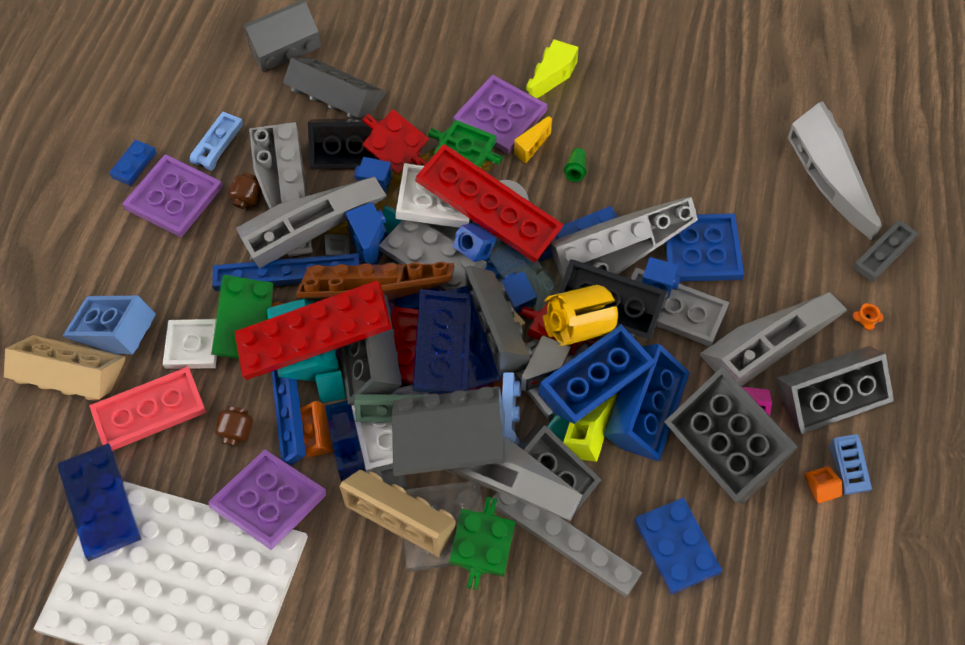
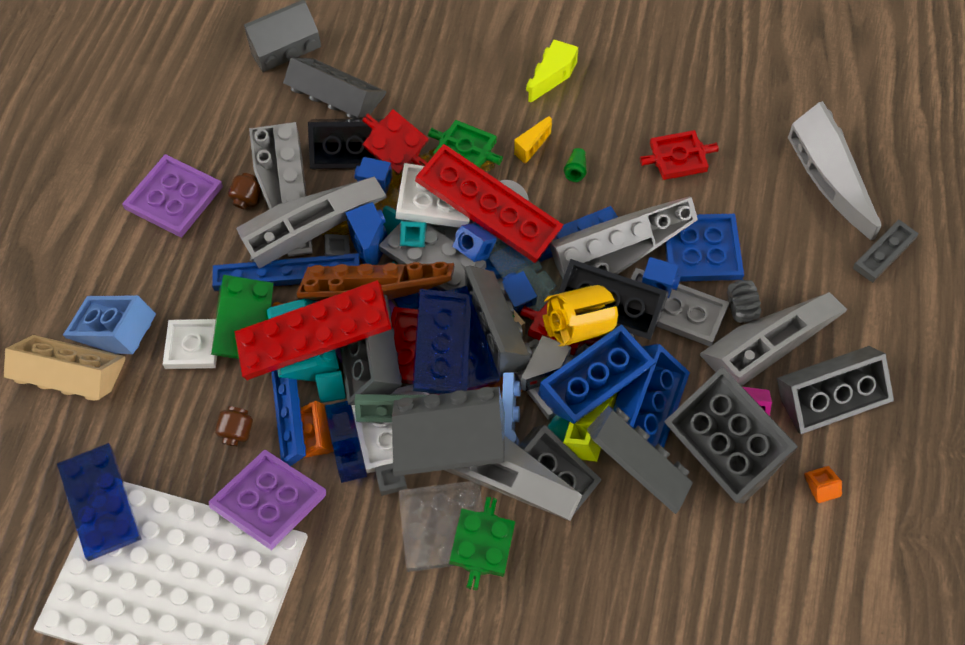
coral plate [89,366,207,453] -> none
blue plate [109,139,156,186] -> none
light blue plate [189,112,244,171] -> none
tan slope [339,470,456,558] -> none
medium lavender plate [453,75,548,155] -> none
light grey plate [490,492,642,598] -> none
blue plate [634,498,722,595] -> none
medium blue slope [829,434,872,495] -> none
orange plate [853,303,884,331] -> none
none -> teal slope [400,221,427,247]
none -> dark grey slope [587,405,693,514]
none -> red plate [640,130,719,180]
none -> dark grey gear [727,280,761,323]

